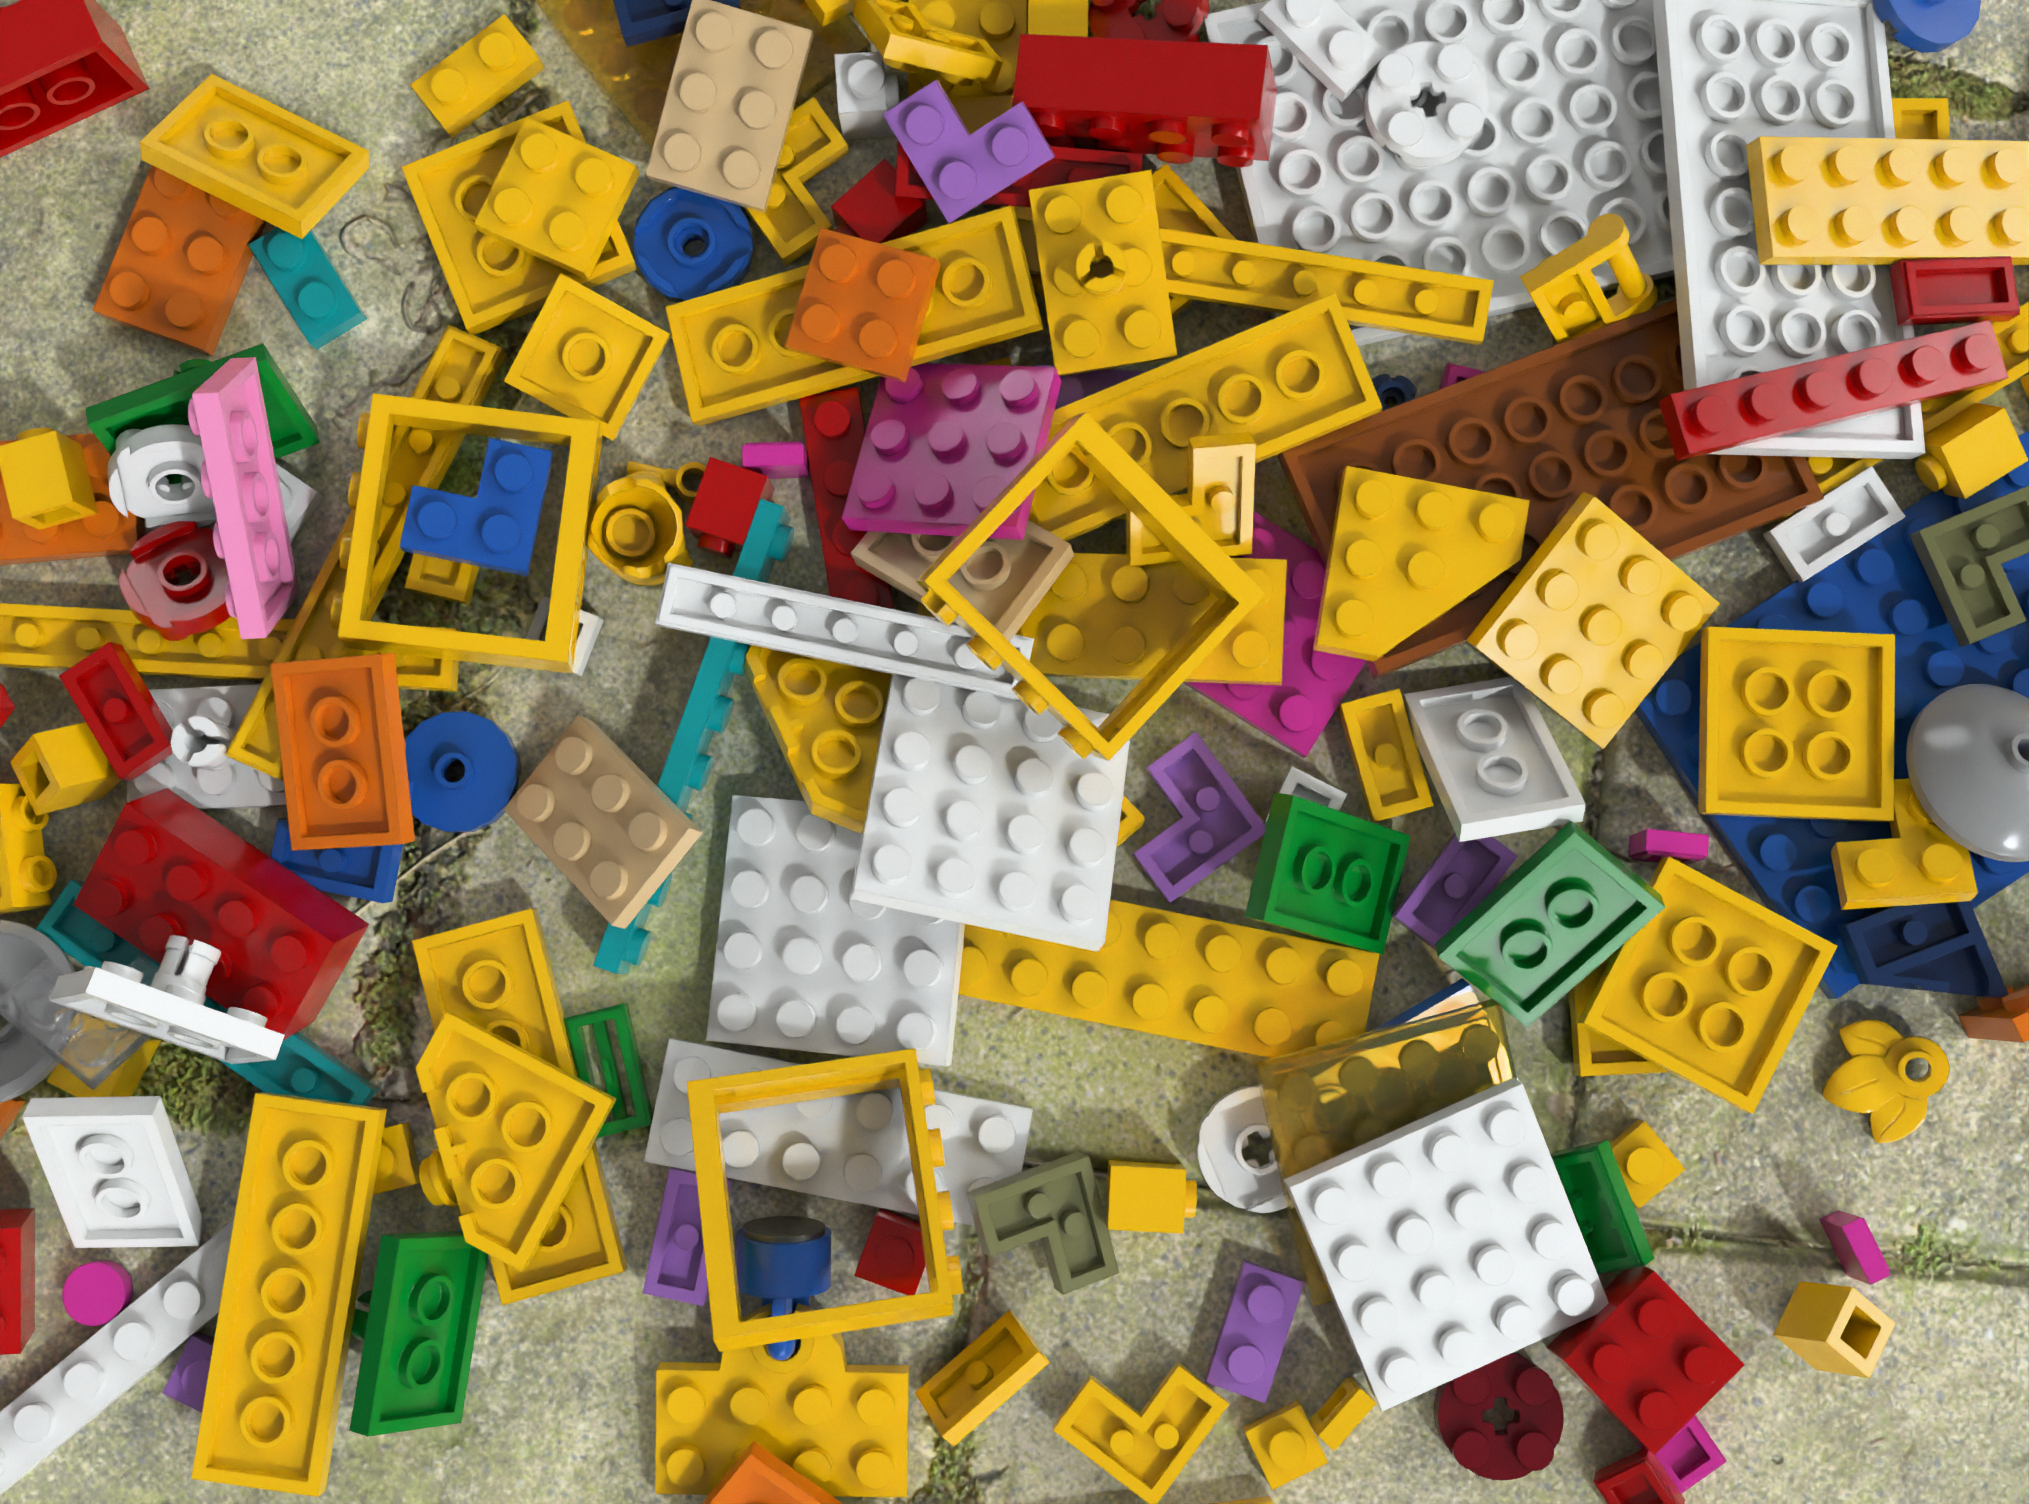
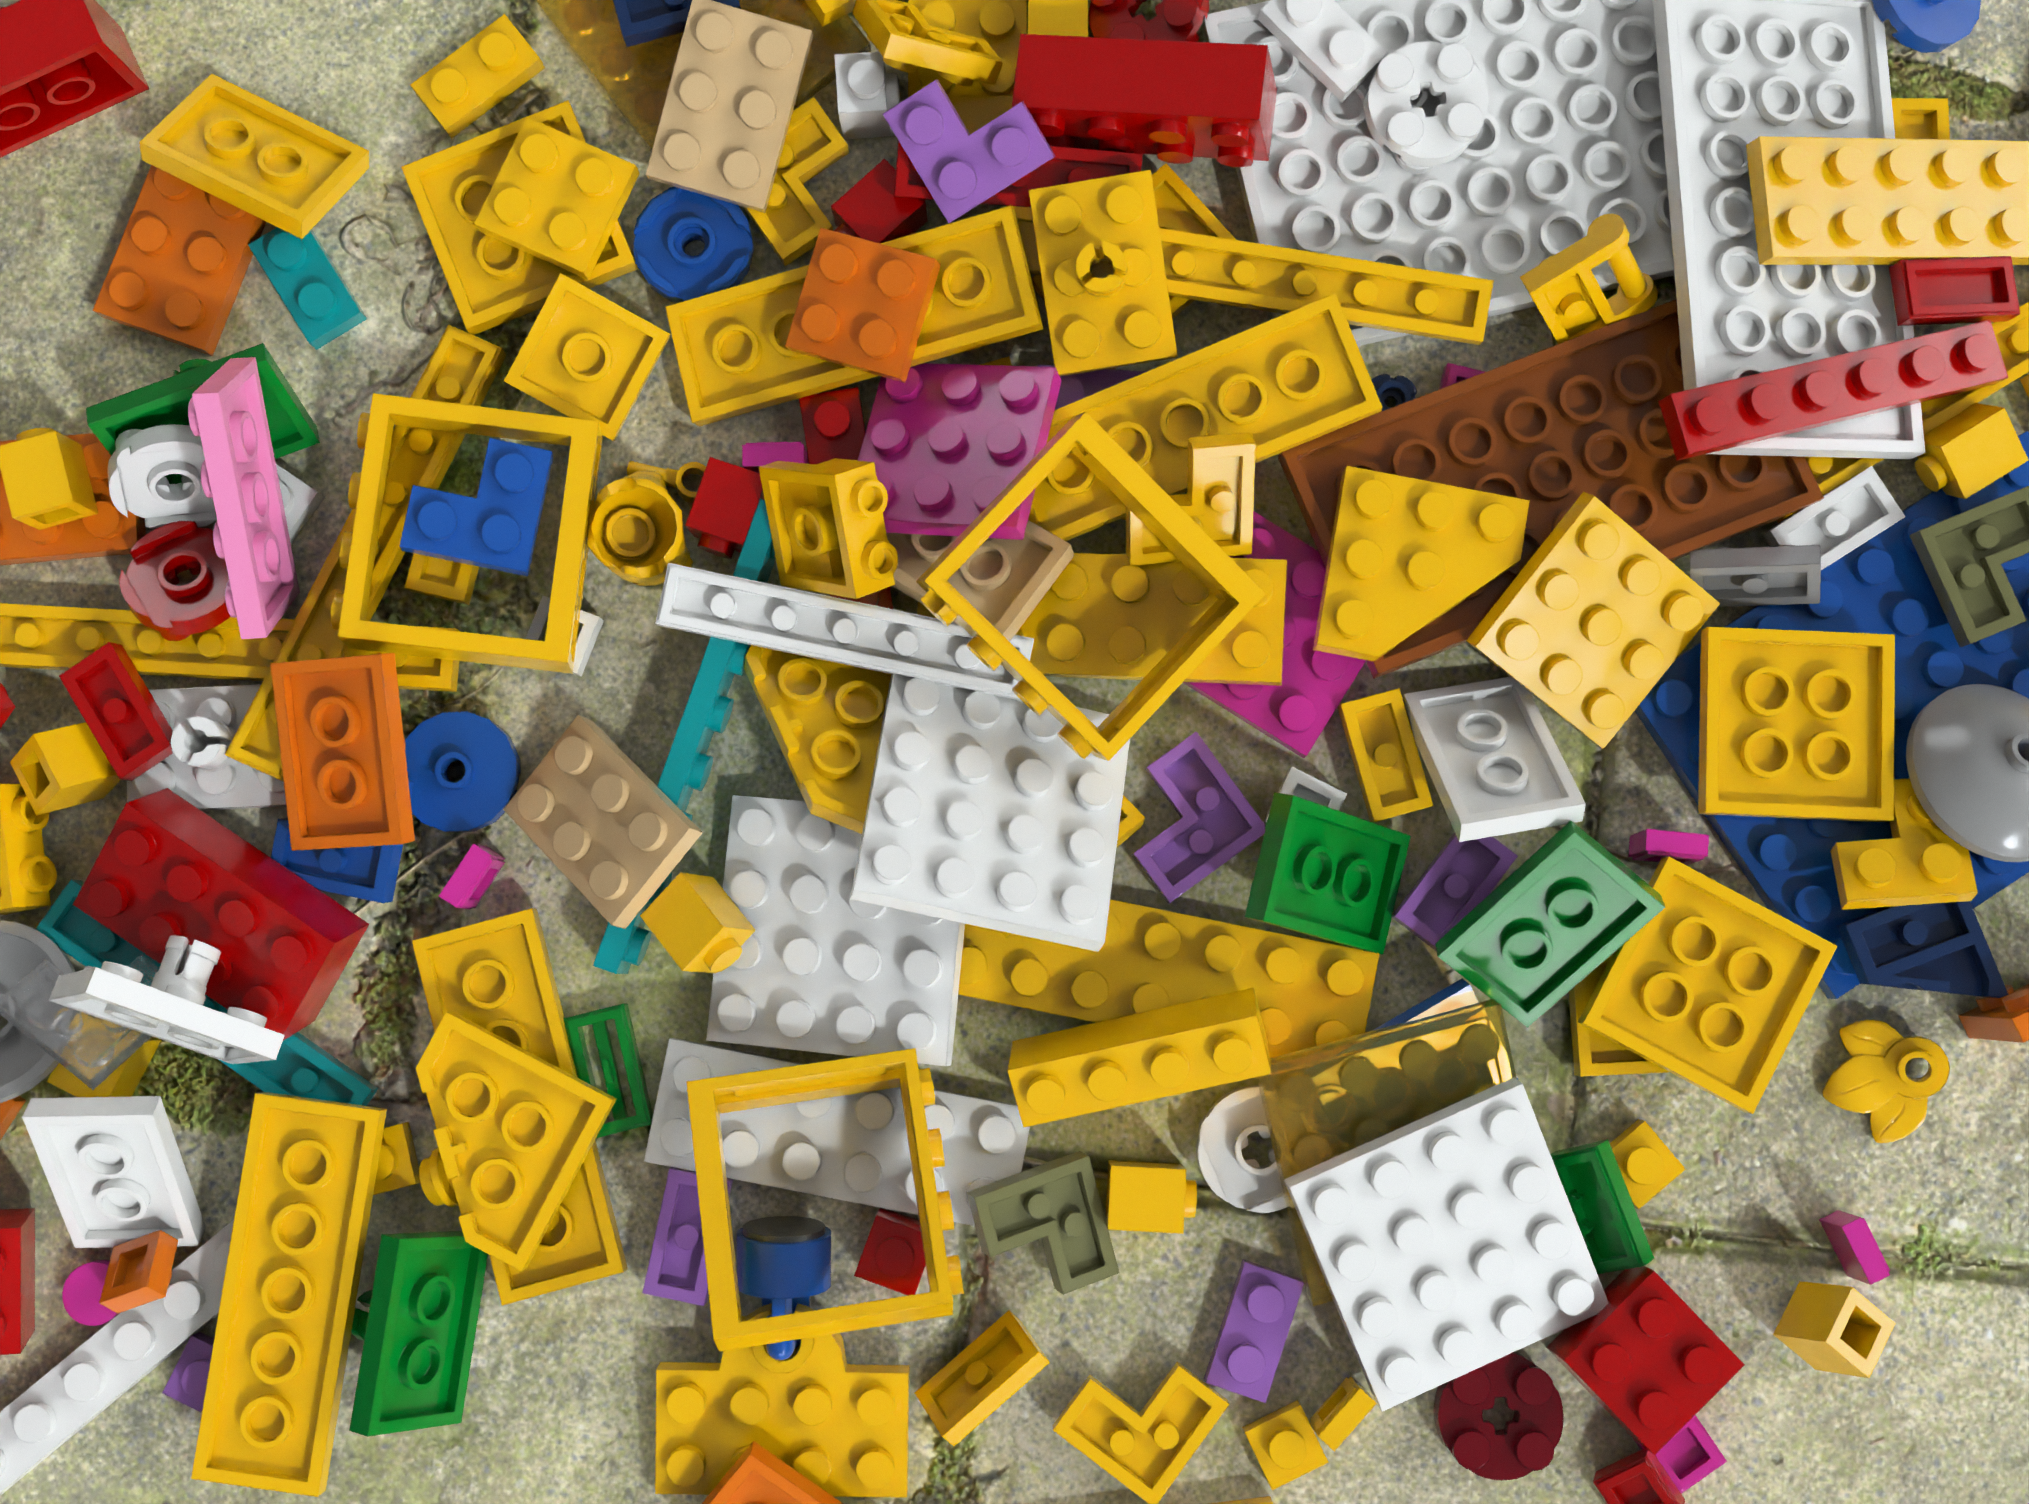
none -> orange plate [99,1230,178,1313]
none -> dark pink tile [439,844,505,909]
none -> yellow brick [640,872,756,973]
none -> yellow plate [759,458,898,599]
none -> yellow brick [1007,988,1271,1128]
none -> light grey plate [1690,545,1821,607]

